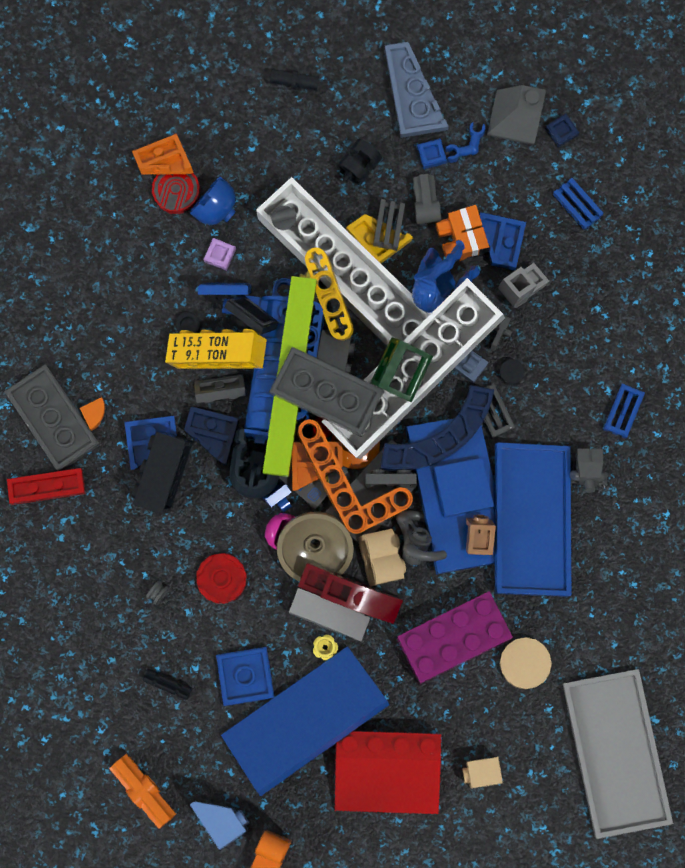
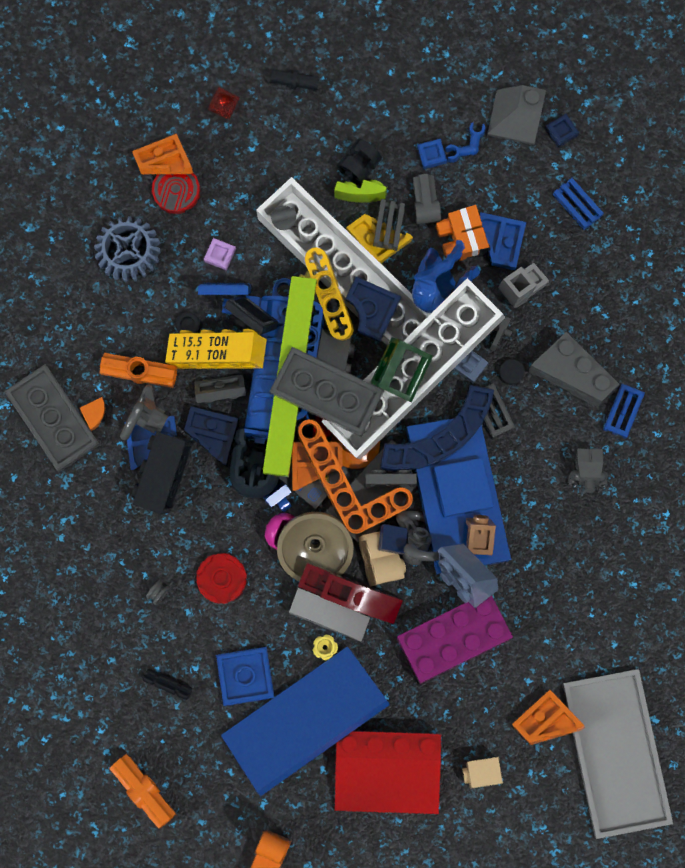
red plate [7,468,86,505] -> none
blue cylinder [190,176,236,225] -> none
medium blue slope [190,802,250,850] -> none
sand blue wing [385,42,449,138] -> none
blue tile [495,443,571,597] -> none
tan tile [500,637,552,689] -> none
none -> sand blue gear [94,216,161,282]
none -> orange piece [100,353,178,388]
none -> dark grey piece [120,385,168,440]
none -> clear red tile [208,87,240,120]
none -> lime slope [334,180,387,203]
none -> dark blue tile [345,277,401,342]
none -> dark blue tile [378,524,408,555]
none -> sand blue slope [438,544,498,608]
none -> orange wing [512,690,585,745]
none -> dark grey wedge [528,332,620,407]

